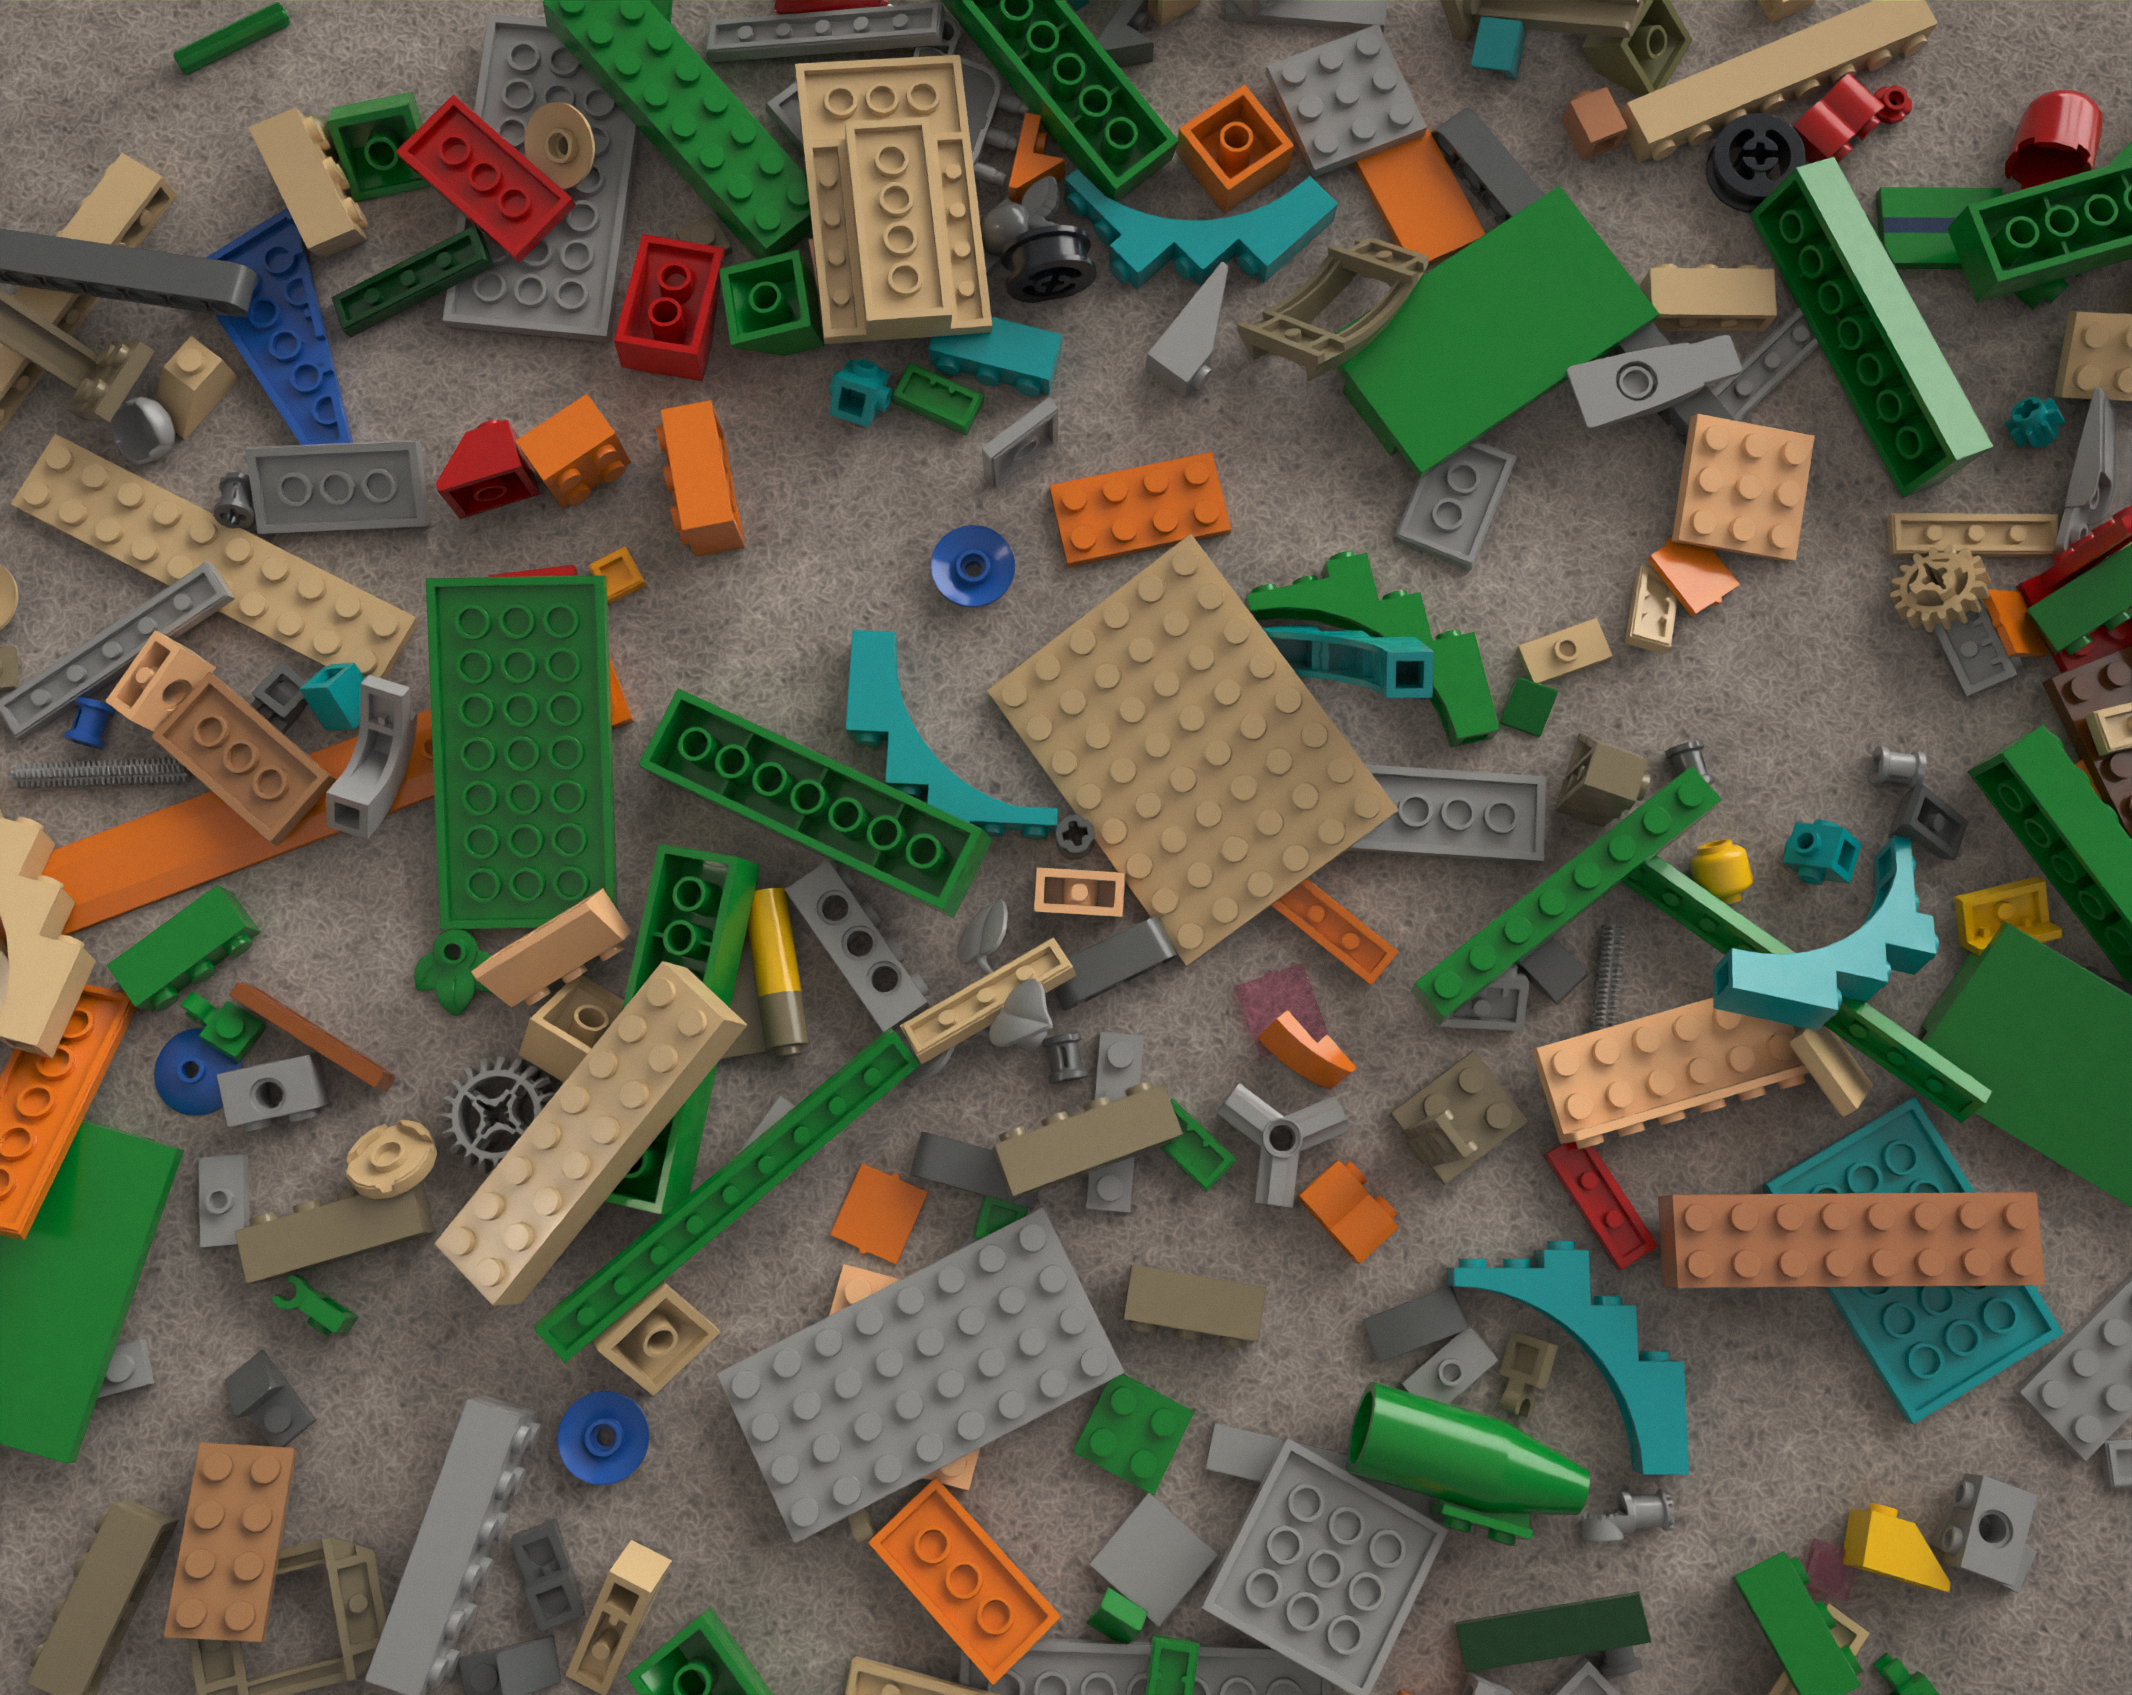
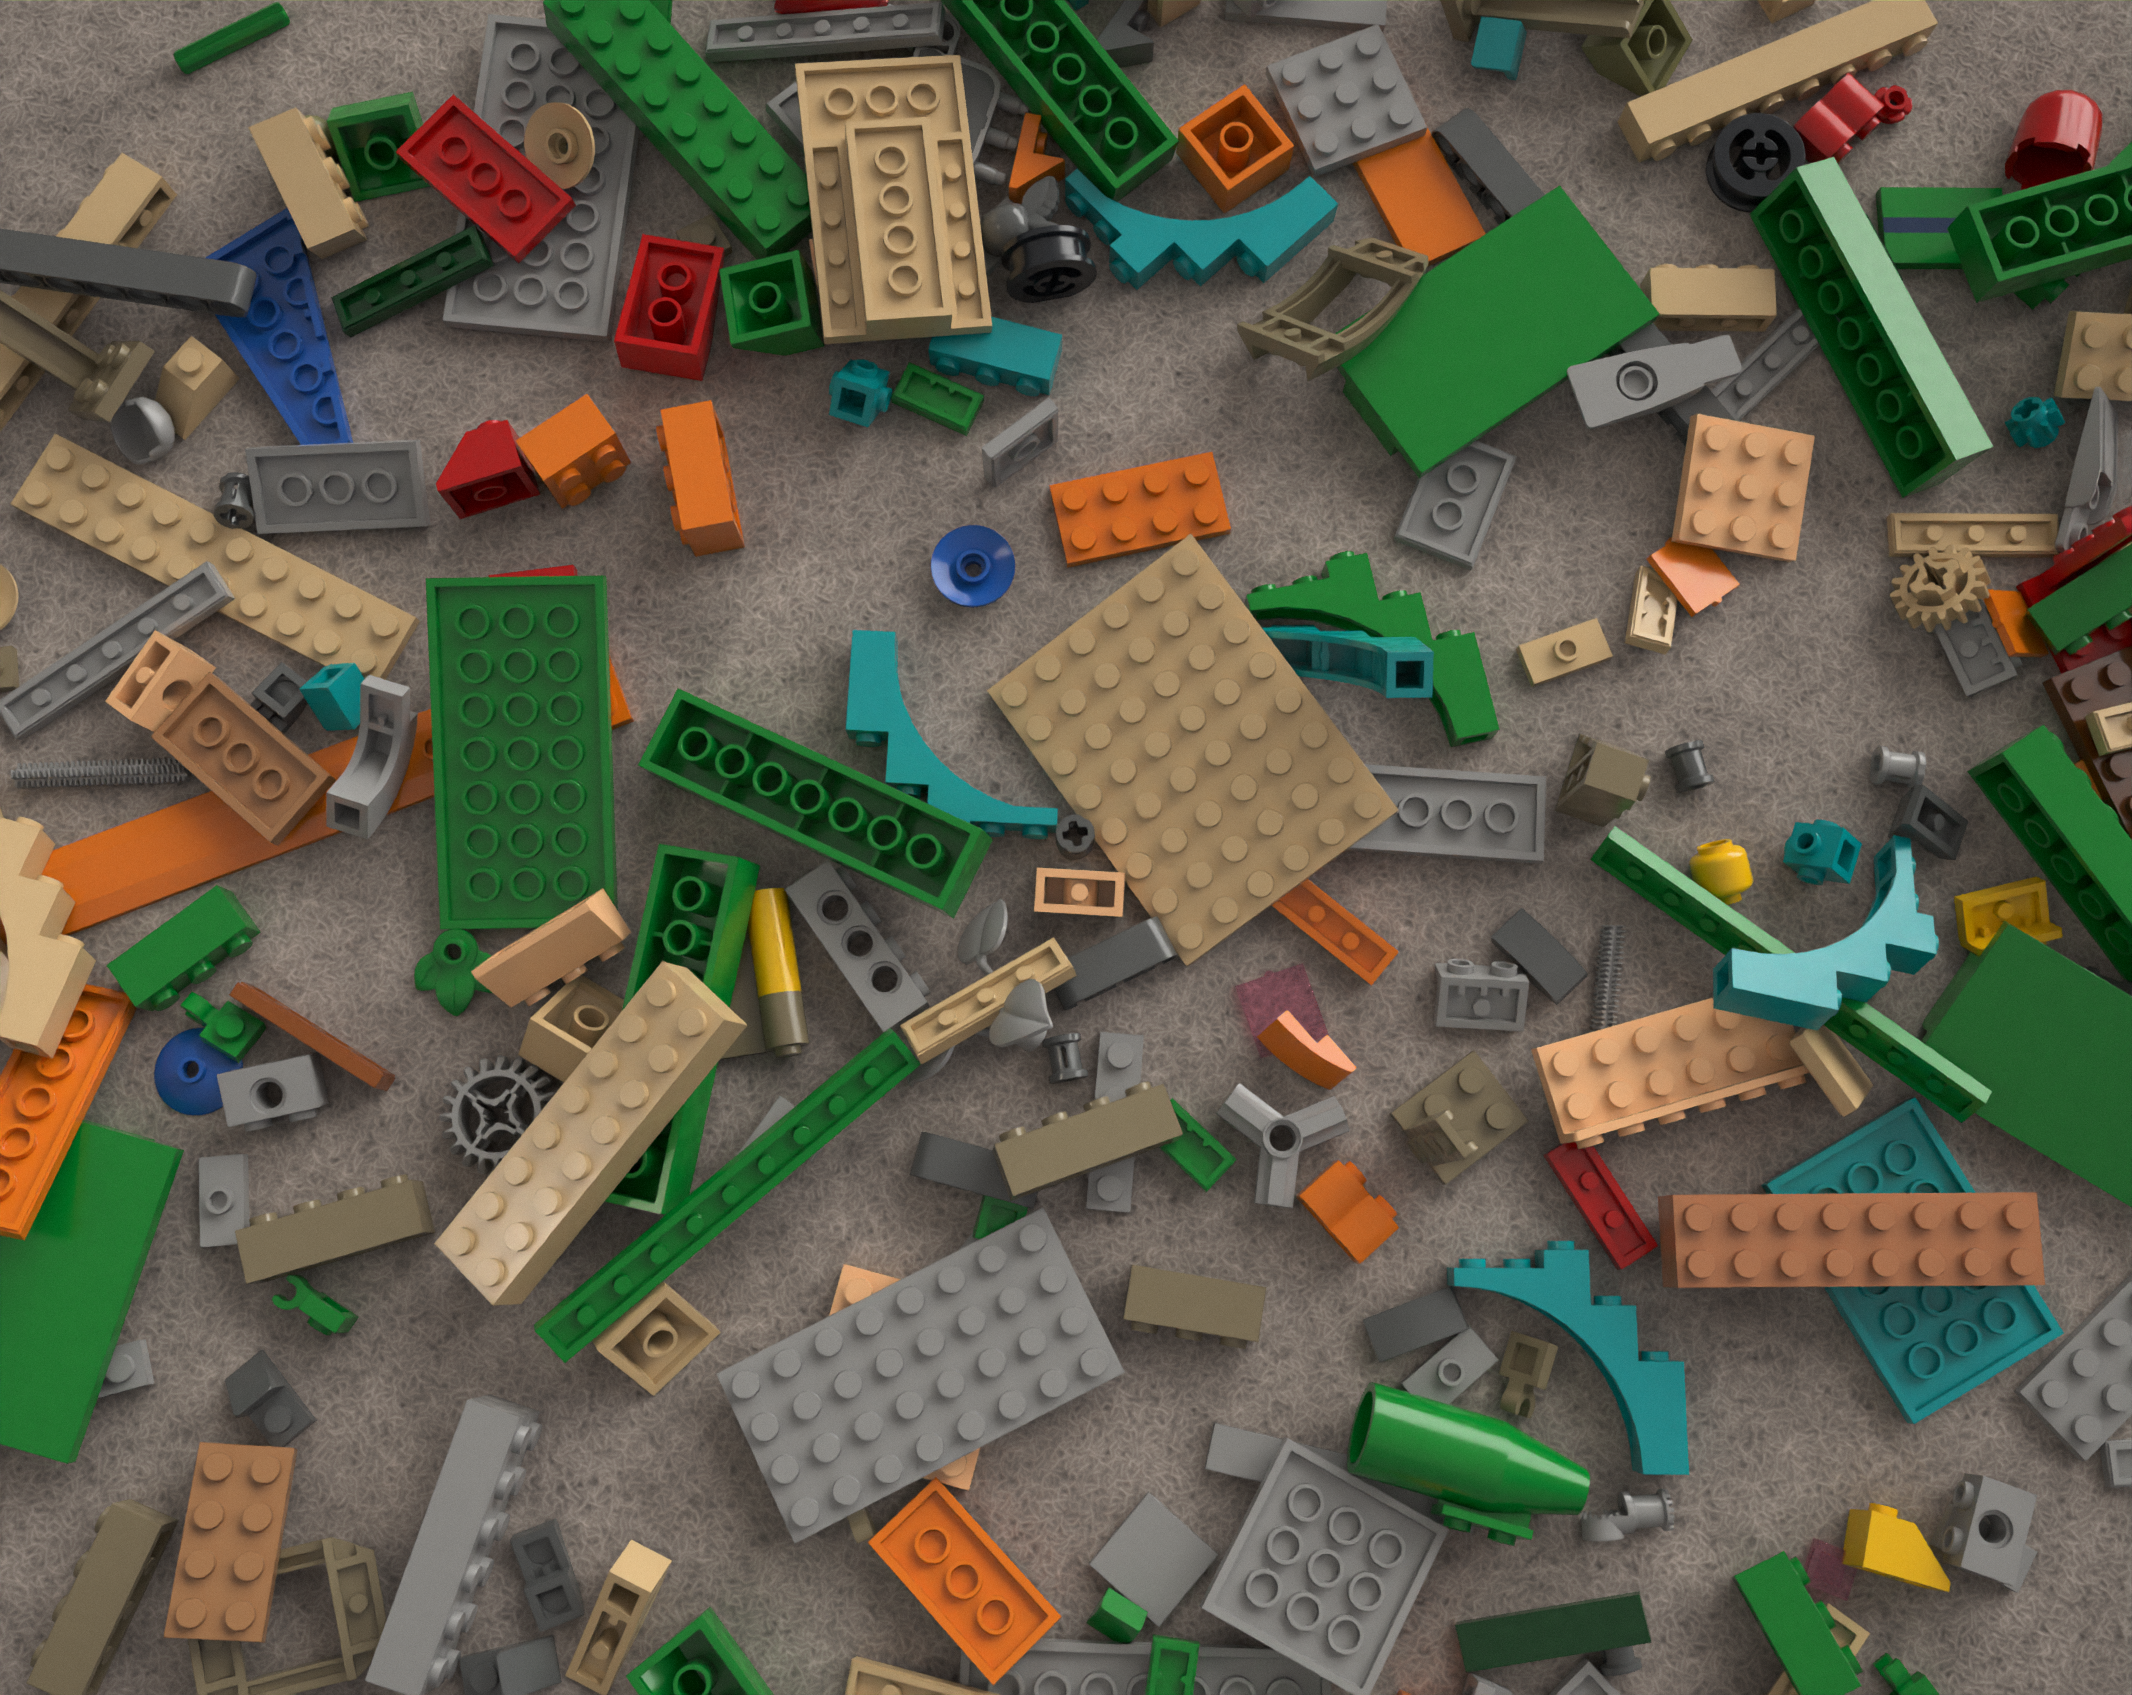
blue bush [63,696,116,750] -> none
tan tile [345,1120,437,1199] -> none
blue dish [558,1391,650,1485] -> none
light orange tile [588,546,647,604] -> none
orange piece [830,1163,929,1265] -> none
green plate [1073,1374,1194,1495] -> none
light grey slope [1146,261,1229,398] -> none
green brick [1411,766,1722,1026] -> none
green slope [1499,678,1558,737] -> none
nougat brick [1561,87,1628,161] -> none

